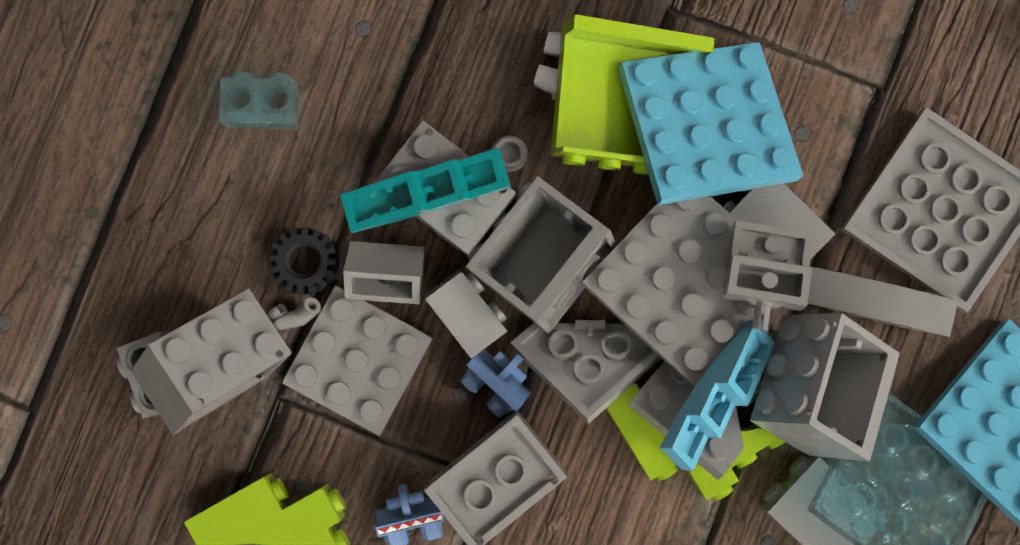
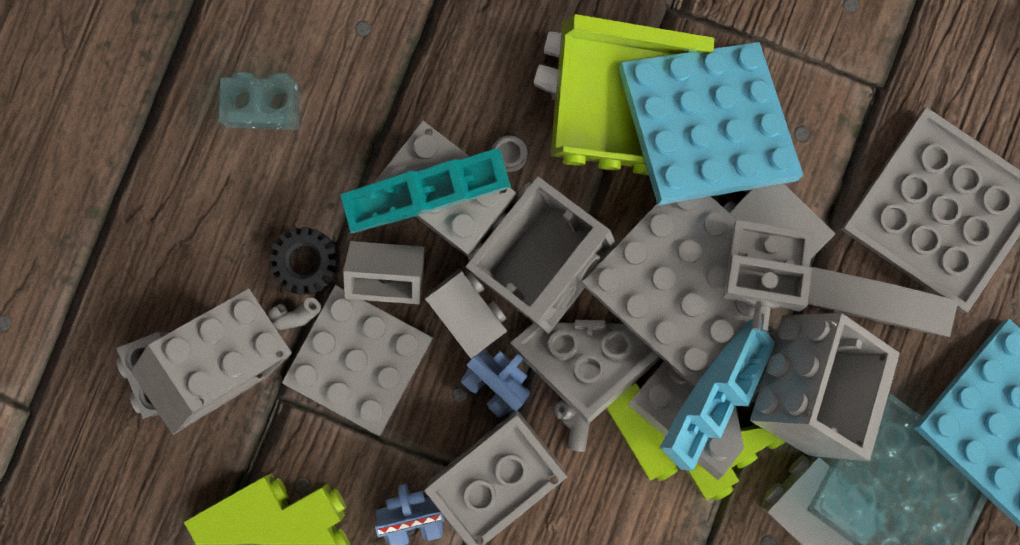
none -> light grey arm [554,400,590,452]

